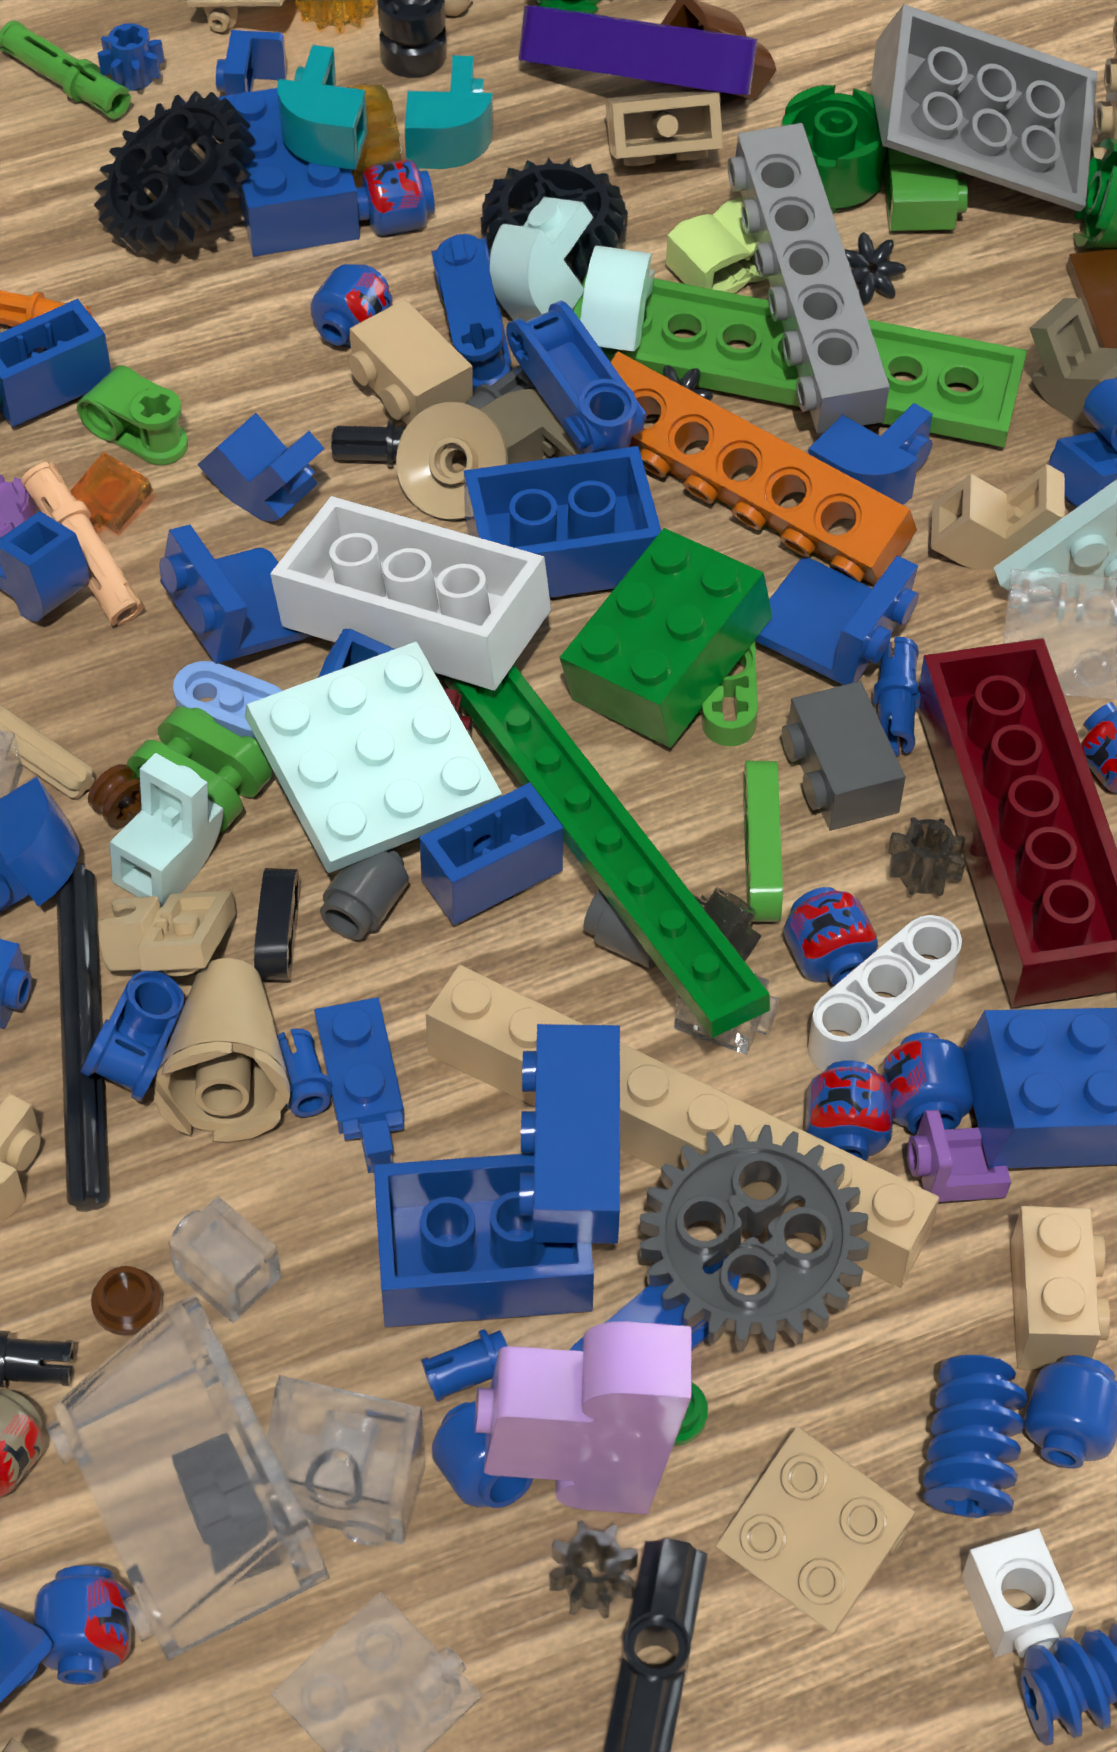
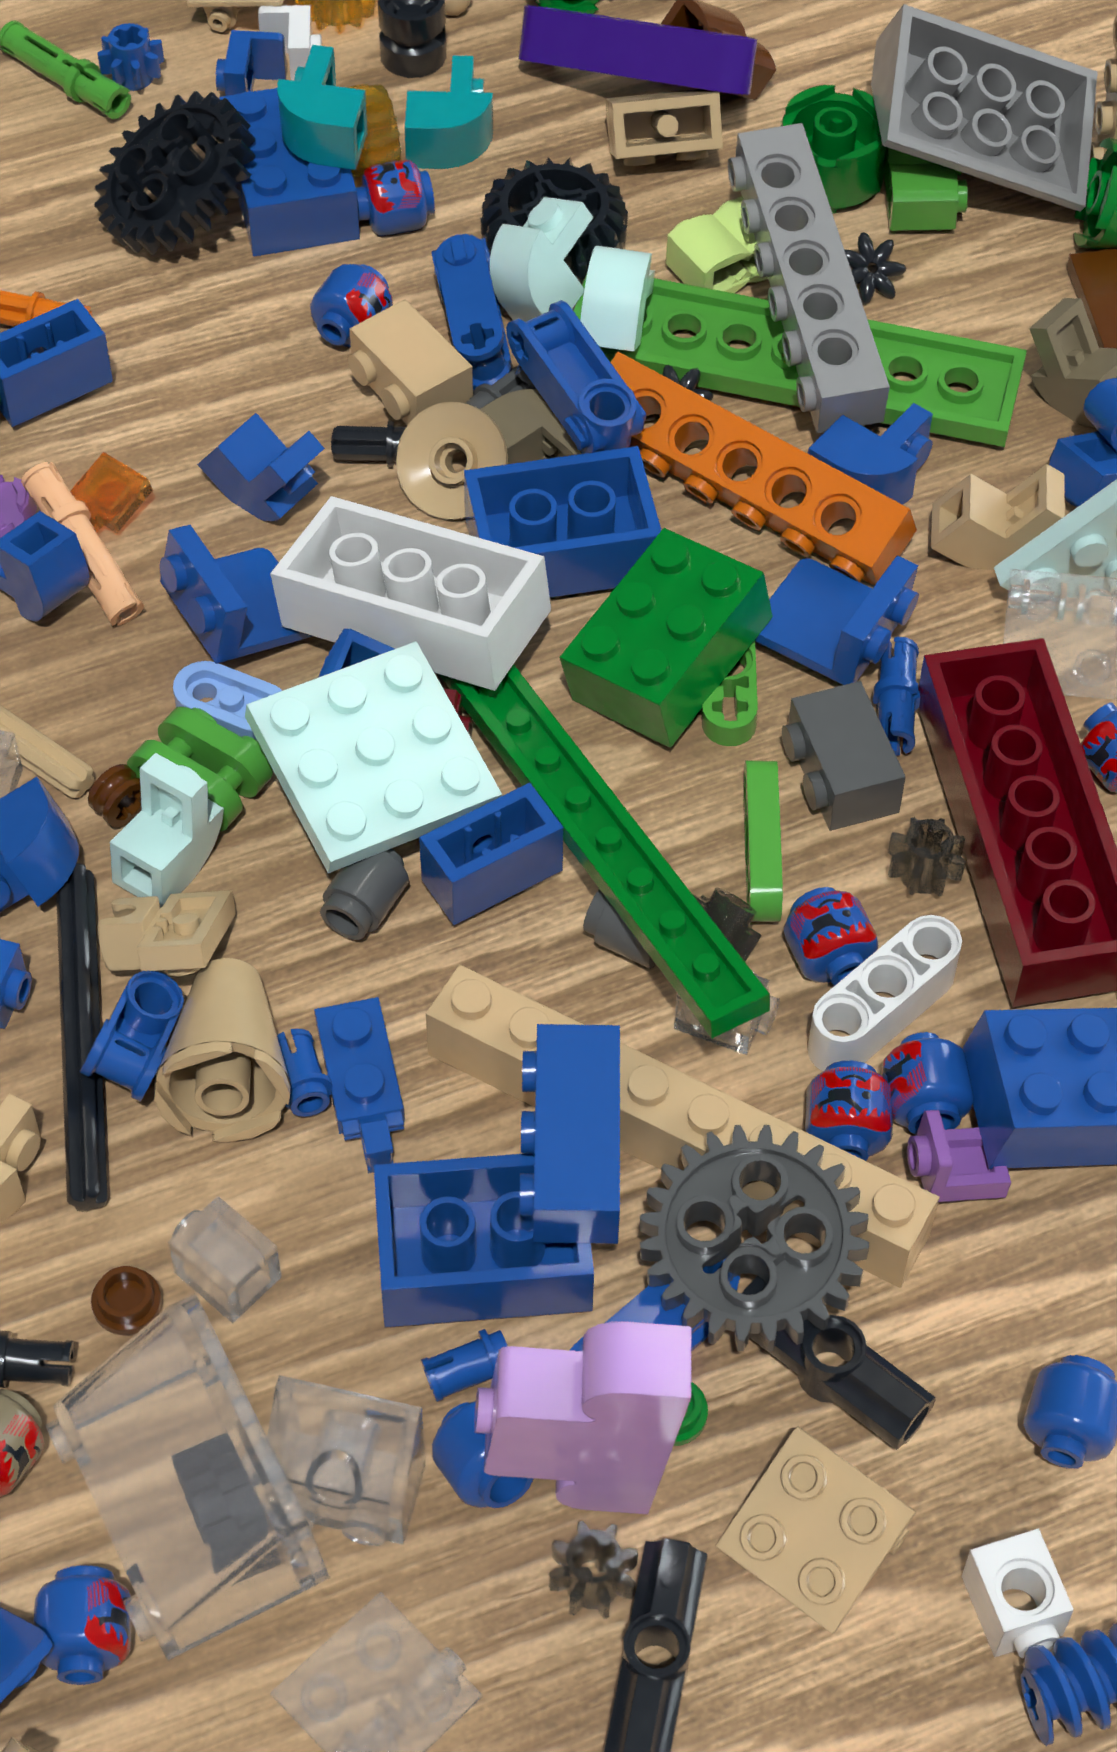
bright green piece [77,365,188,465] -> none
black beam [254,868,300,980] -> none
blue piece [922,1355,1028,1518] -> none
tan brick [1010,1206,1110,1370] -> none
none -> white bracket [258,5,322,81]
none -> black piece [742,1276,936,1450]

